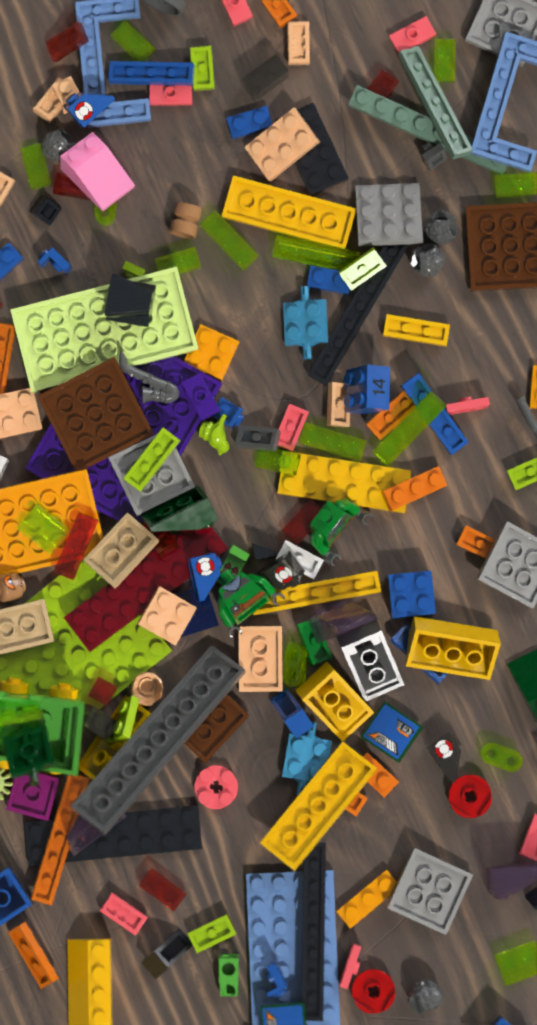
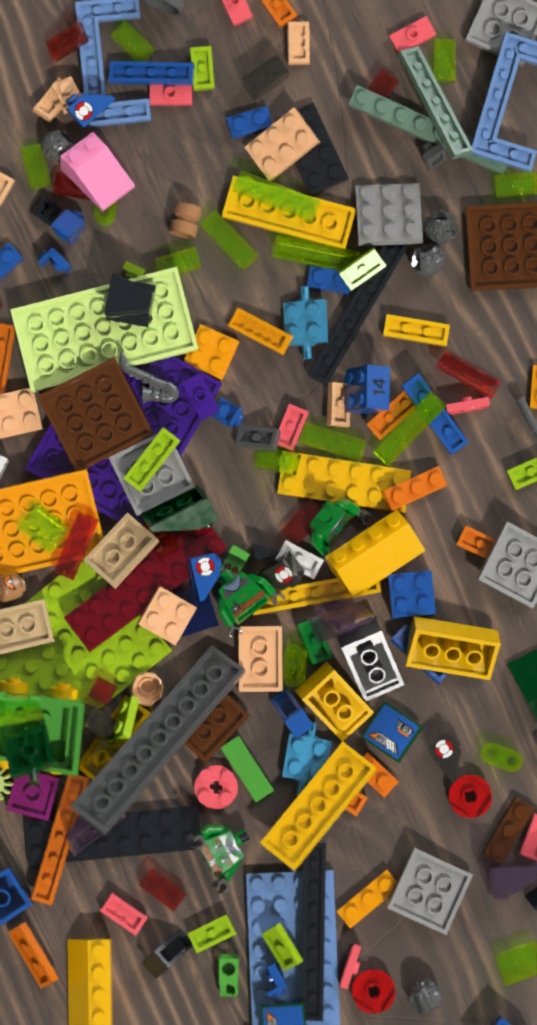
lime animal [199,414,229,456] -> none
none -> blue slope [51,209,86,246]
none -> torso [188,824,250,893]
none -> bright green tile [221,736,274,802]
none -> light orange plate [227,307,293,355]
none -> clear neon green plate [233,170,321,222]
none -> lime plate [261,923,303,972]
none -> yellow slope [325,509,425,598]
none -> clear red plate [436,350,501,399]
none -> reddish brown plate [483,797,535,865]

